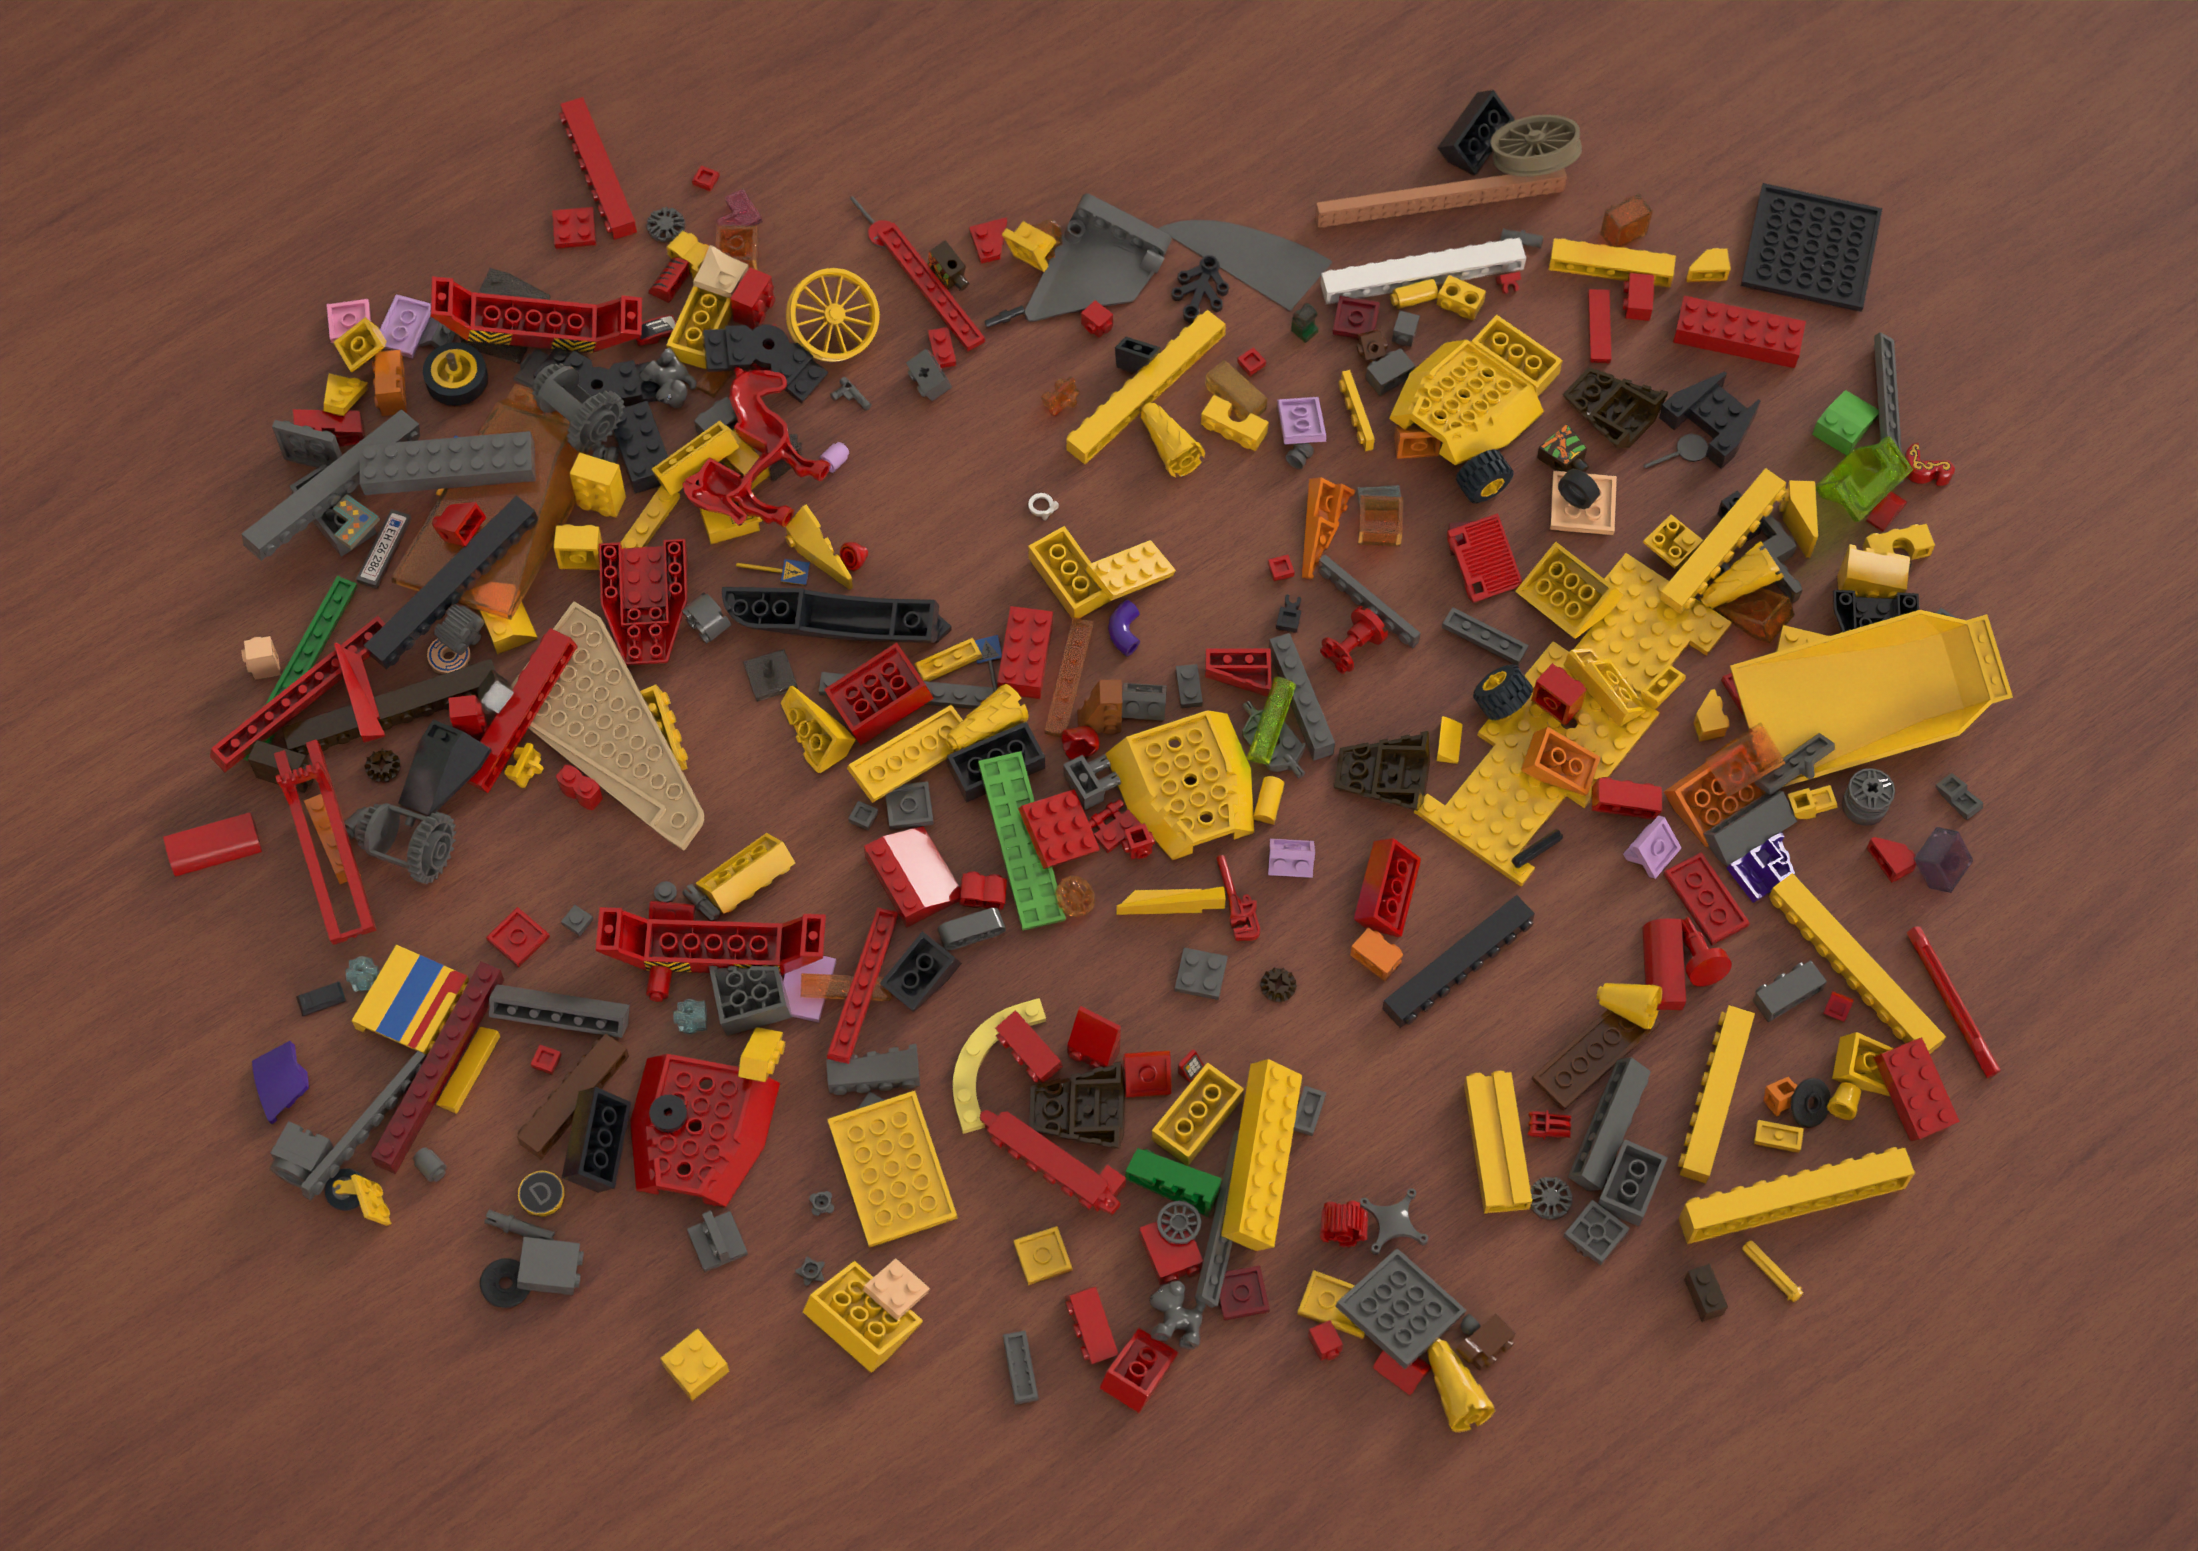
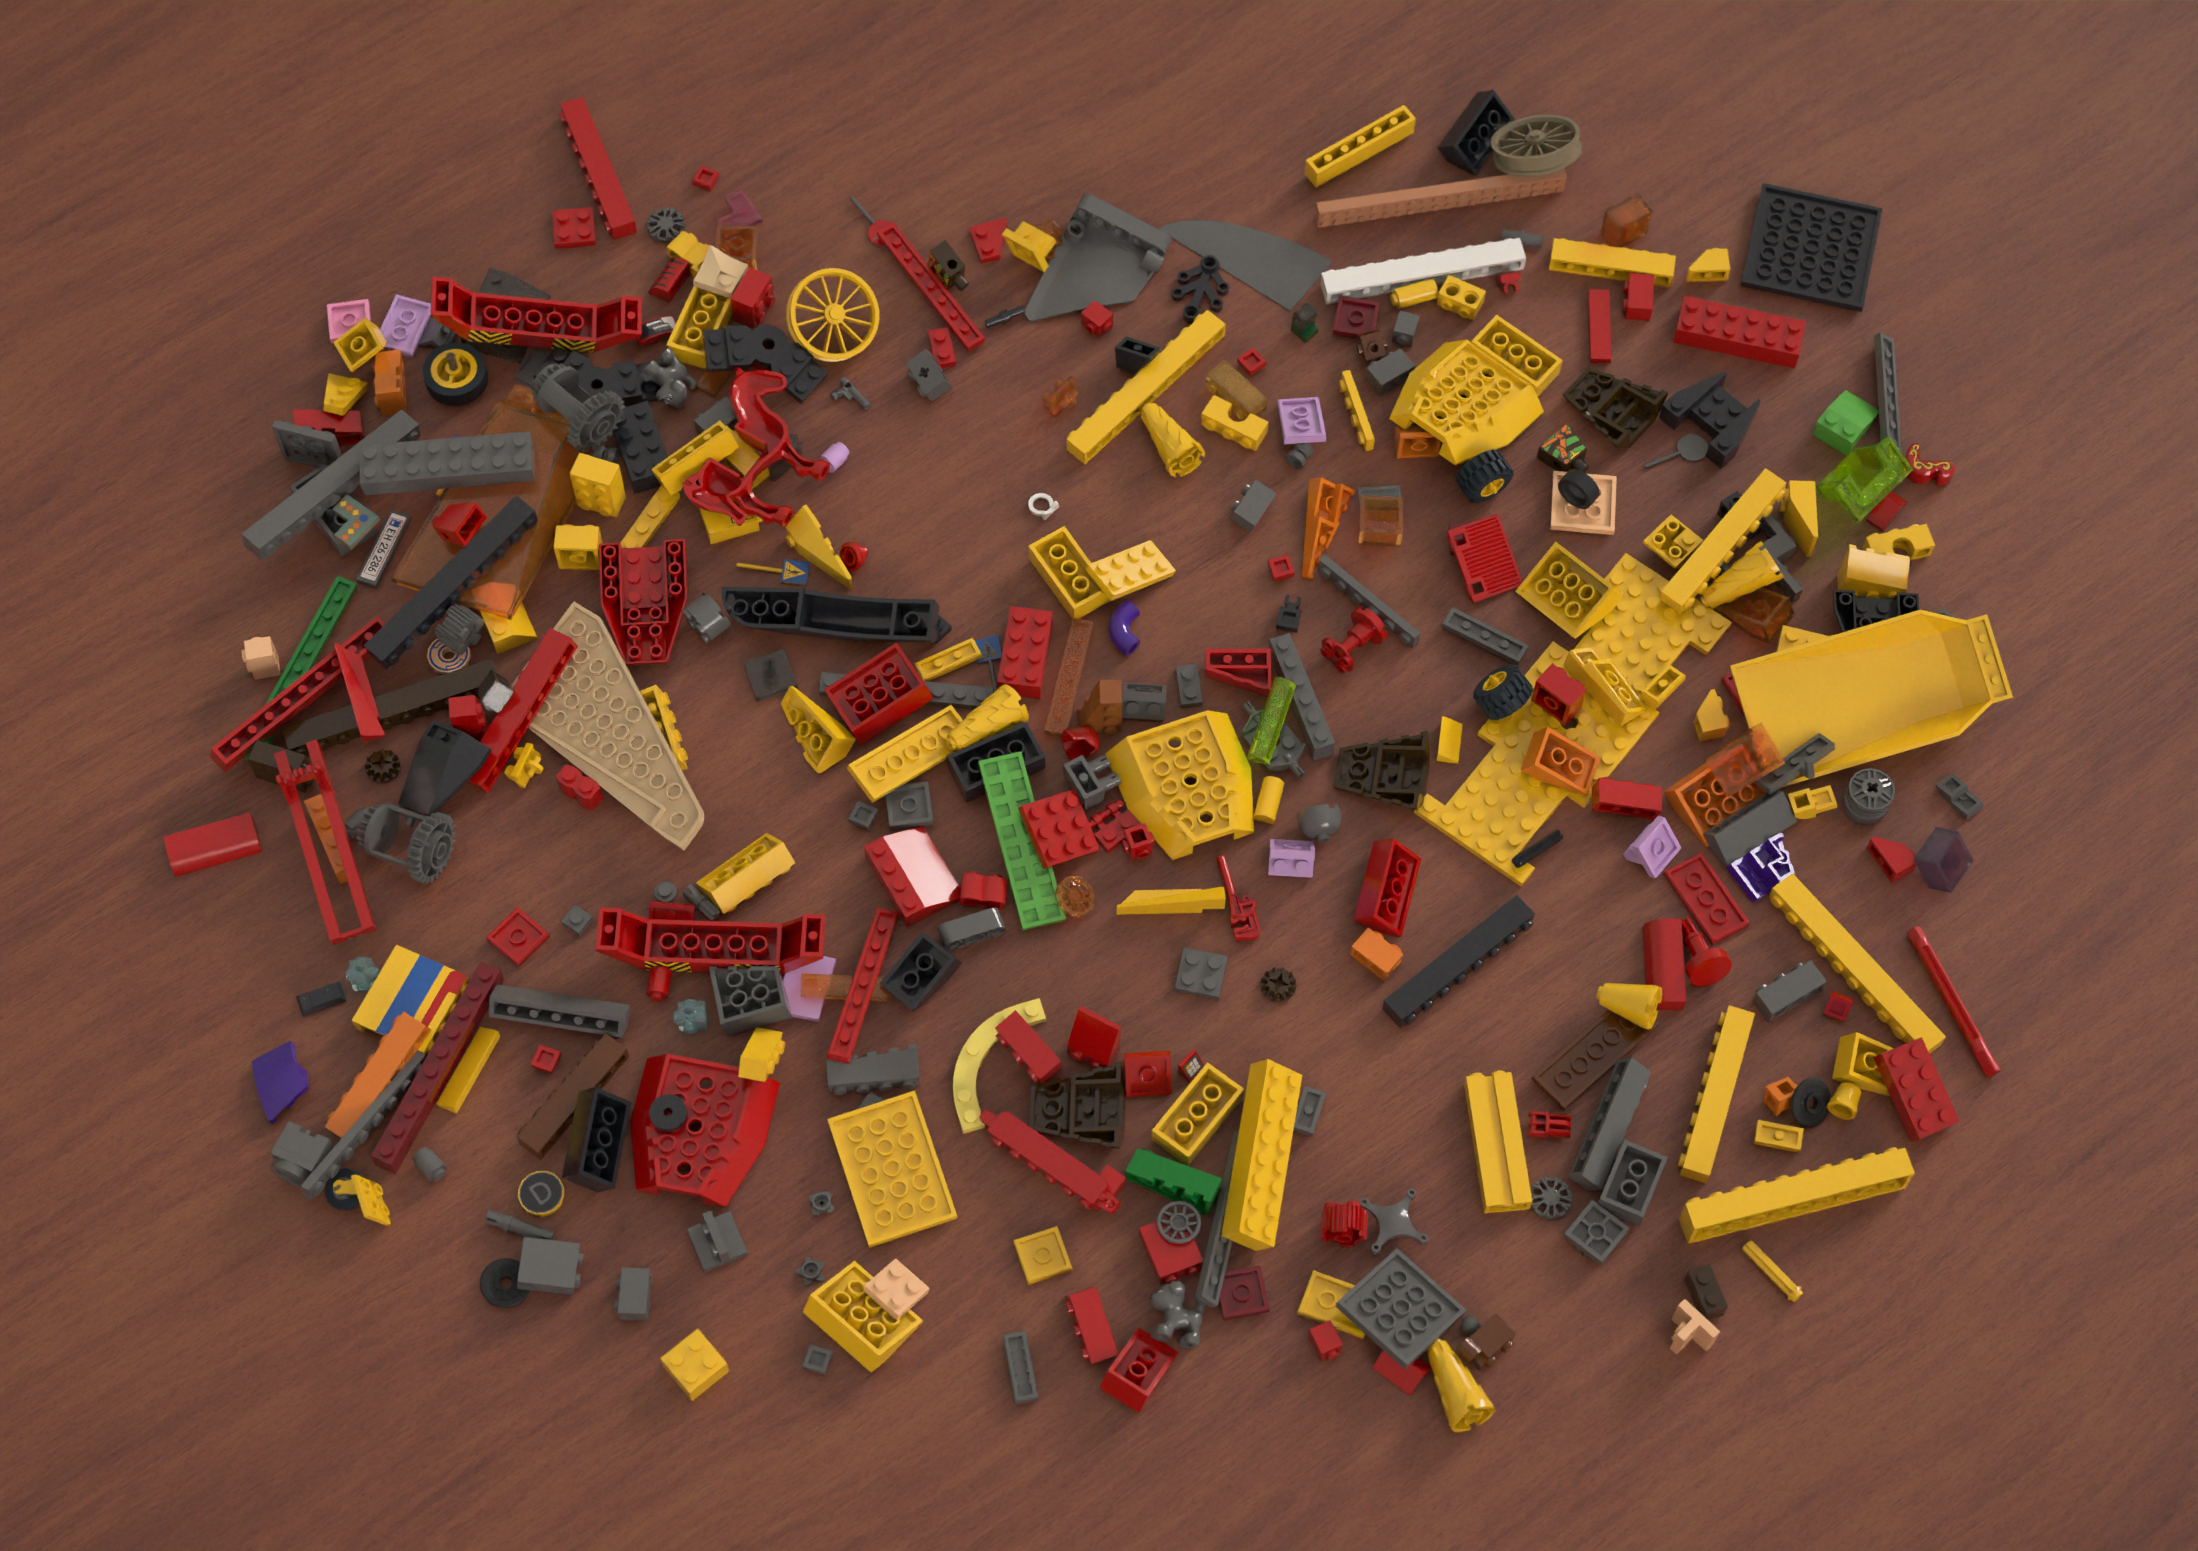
none -> orange brick [325,1012,431,1138]
none -> dark grey brick [614,1268,652,1321]
none -> dark grey plate [803,1345,833,1376]
none -> dark grey brick [1229,480,1277,532]
none -> dark grey cylinder [1297,804,1342,842]
none -> yellow brick [1305,105,1416,188]
none -> light nougat bracket [1670,1299,1720,1355]

